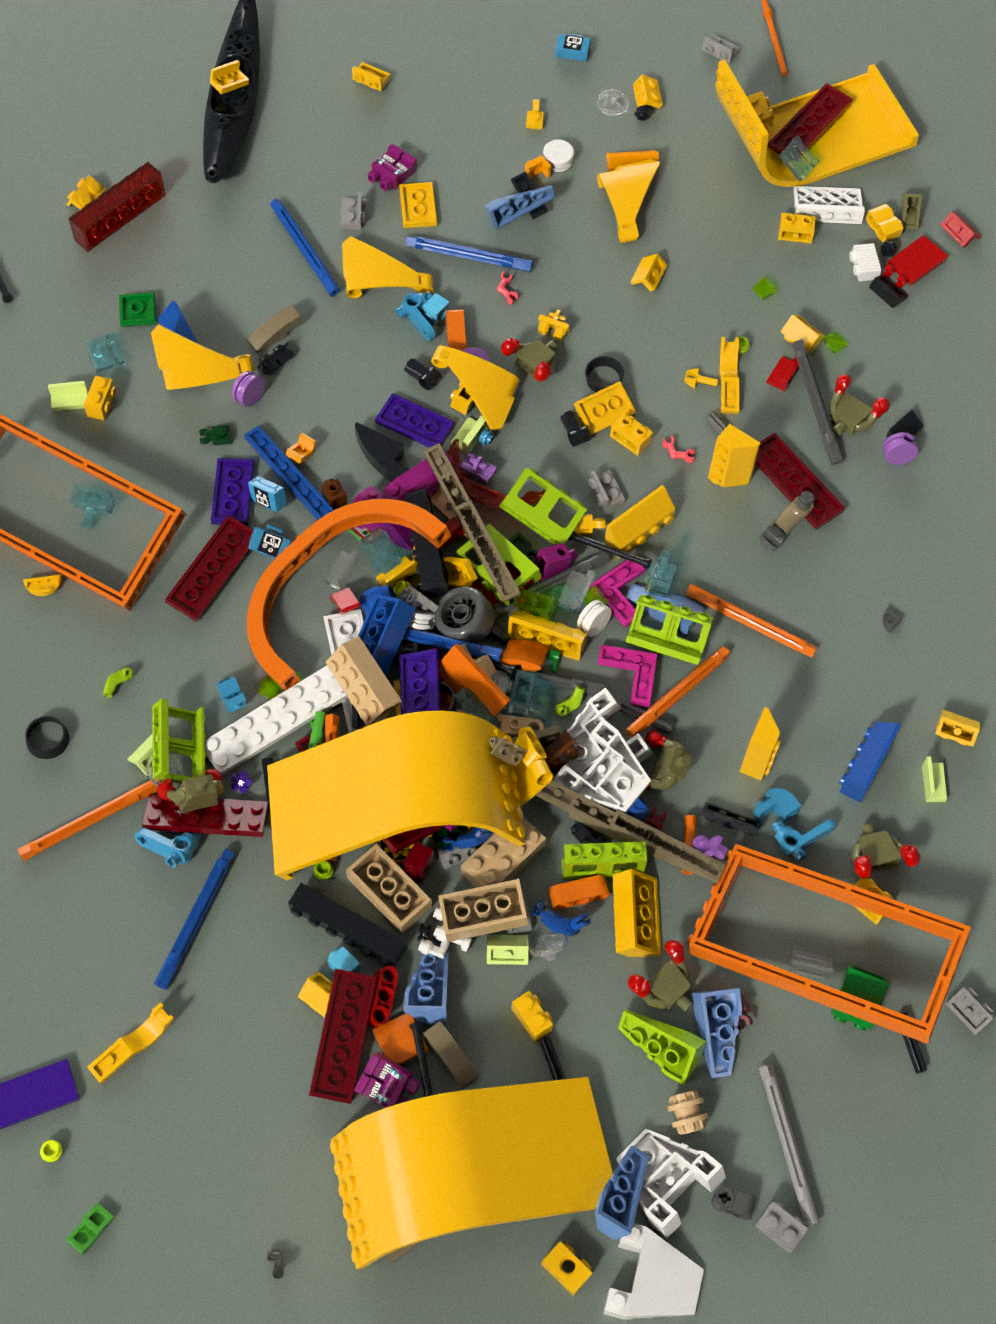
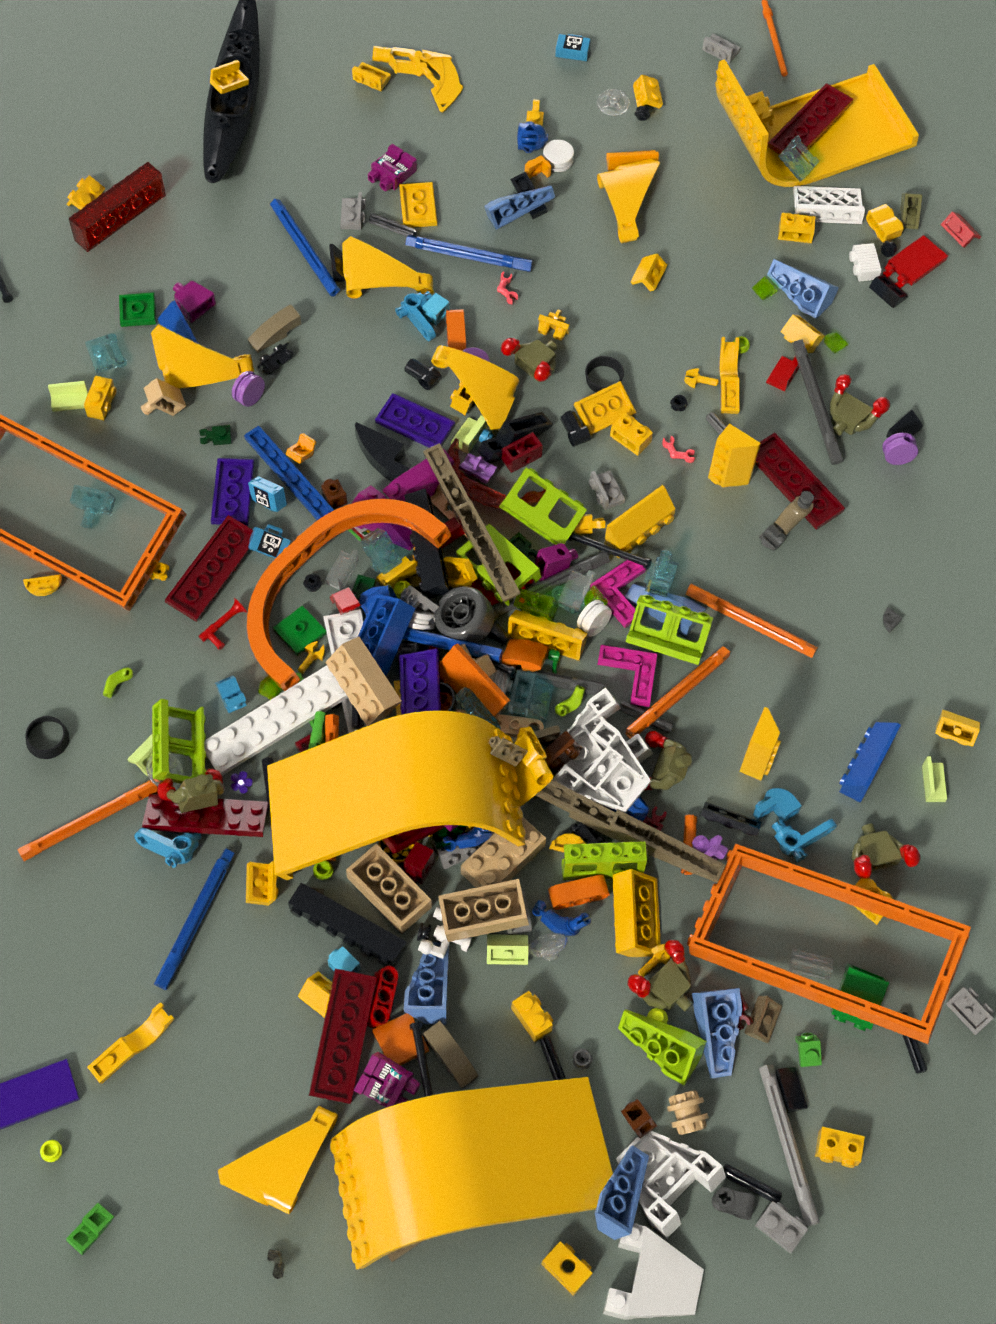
none -> tan brick [141,378,186,416]
none -> yellow plate [150,562,170,581]
none -> magenta torso [173,281,216,323]
none -> red piece [198,598,247,650]
none -> yellow panel [218,1106,338,1214]
none -> yellow bracket [246,861,279,906]
none -> green plate [273,606,327,656]
none -> yellow bar [298,641,325,674]
none -> black plate [303,574,322,592]
none -> black slope [329,244,345,282]
none -> dark green plate [352,574,377,610]
none -> black axle [369,213,417,237]
none -> yellow piece [372,46,463,112]
none -> black slope [477,412,553,463]
none -> dark red brick [502,432,543,473]
none -> blue helmet [517,121,548,153]
none -> yellow plate [549,833,587,858]
none -> dark grey plate [572,1049,593,1070]
none -> reddish brown brick [621,1099,657,1139]
none -> yellow bar [638,944,671,977]
none -> neon yellow plate [647,1008,668,1024]
none -> black plate [670,395,688,412]
none -> black axle [723,1164,782,1203]
none -> dark tan slope [745,996,782,1043]
none -> medium blue wedge [767,259,839,319]
none -> black slope [775,1067,808,1113]
none -> bright green bracket [795,1033,822,1067]
none -> yellow brick [815,1126,865,1168]

